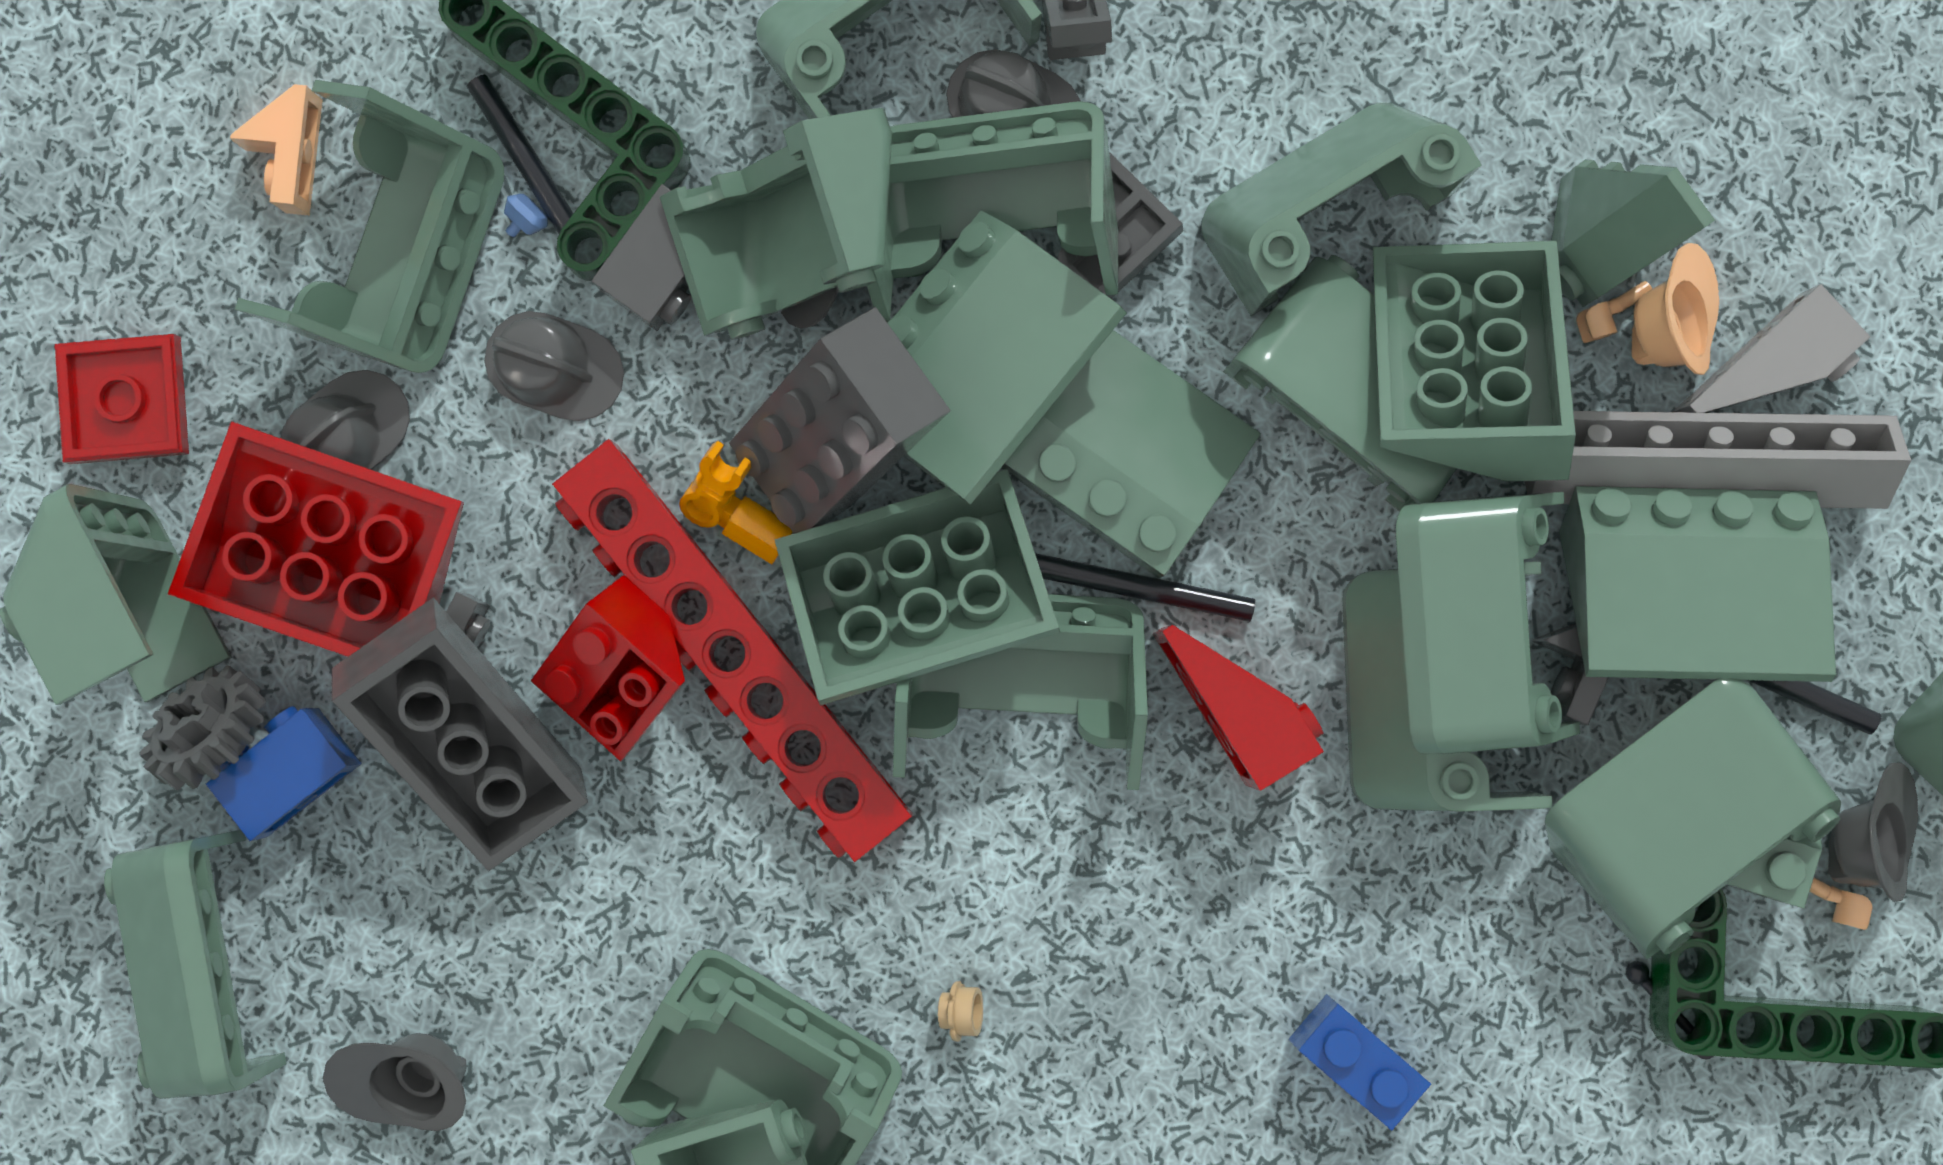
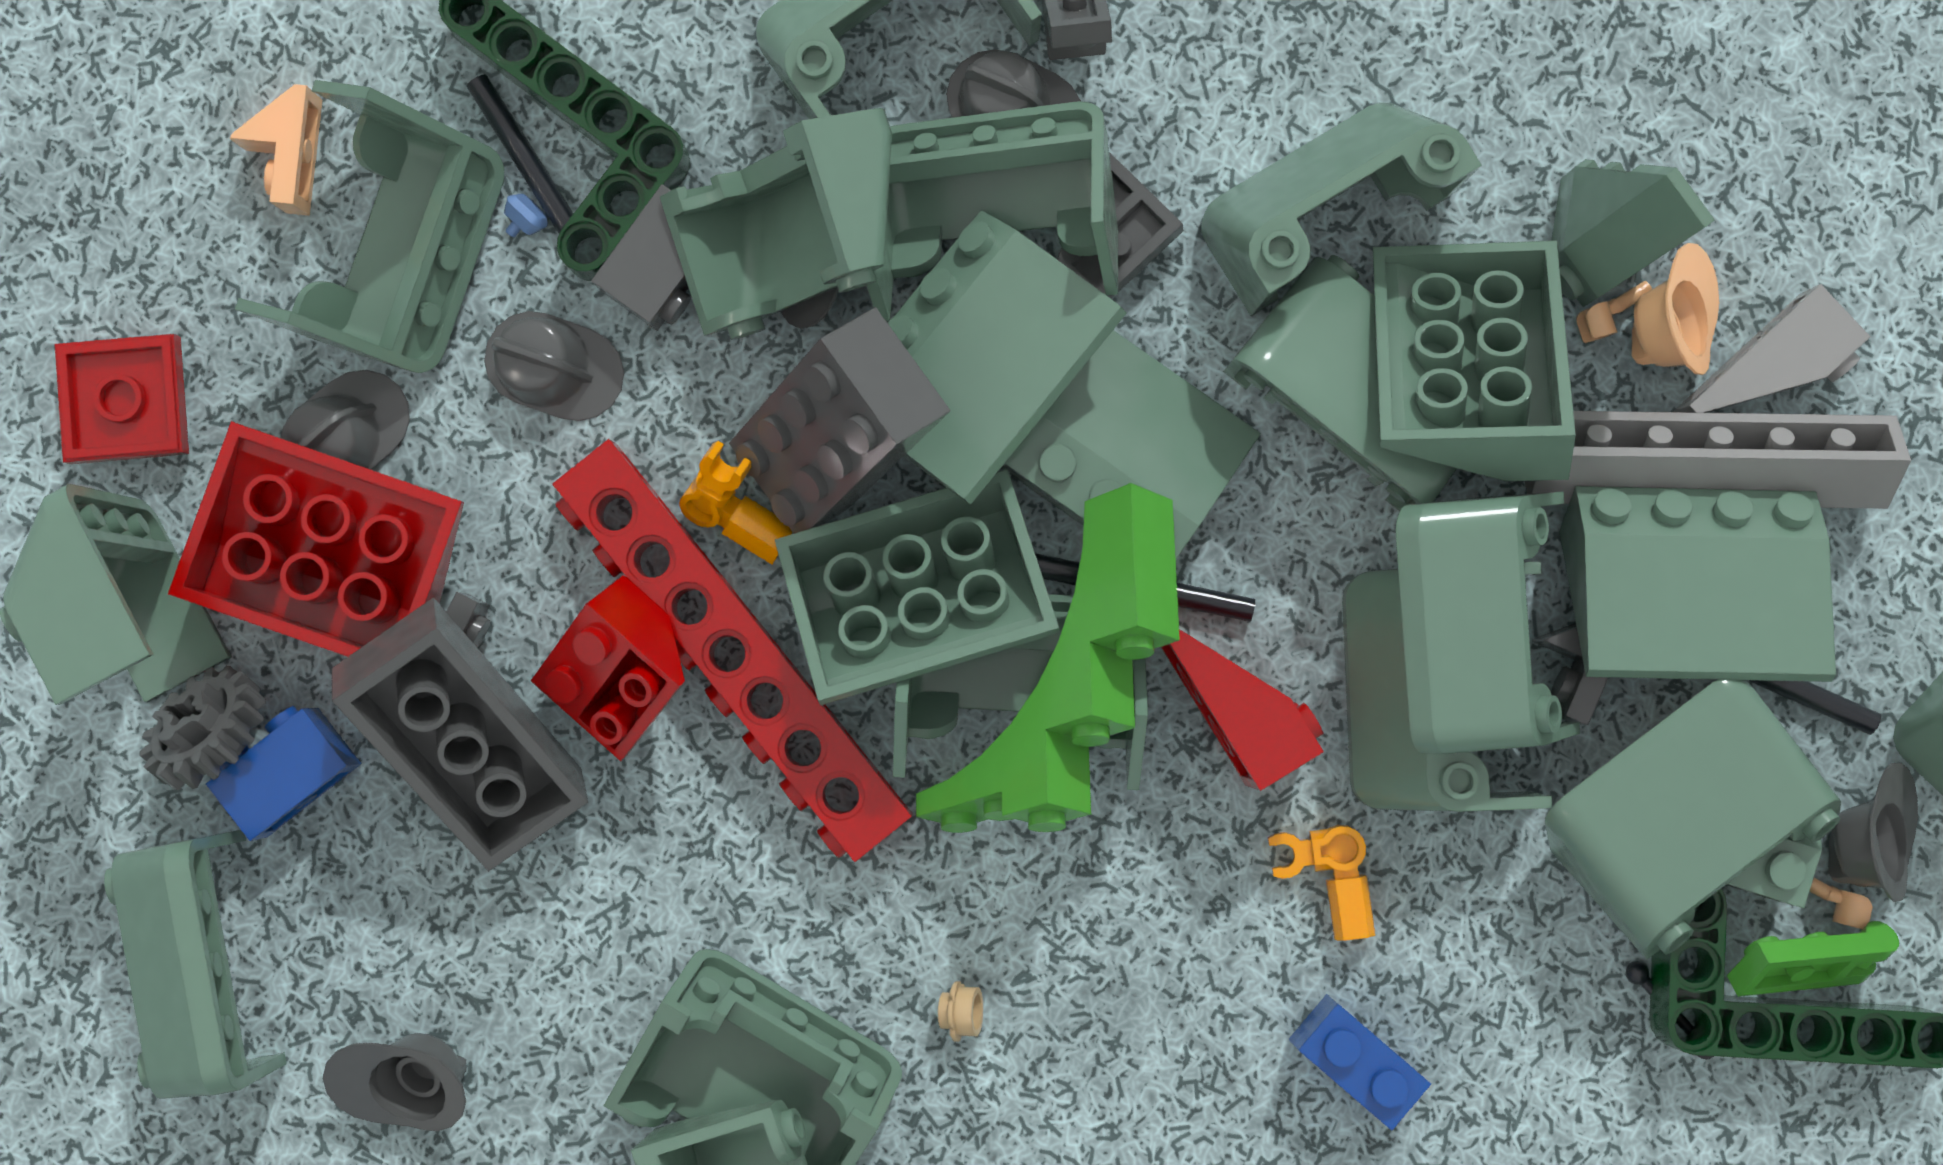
none -> bright green arch [916,483,1180,833]
none -> light orange bar [1268,825,1376,941]
none -> bright green plate [1727,921,1899,996]

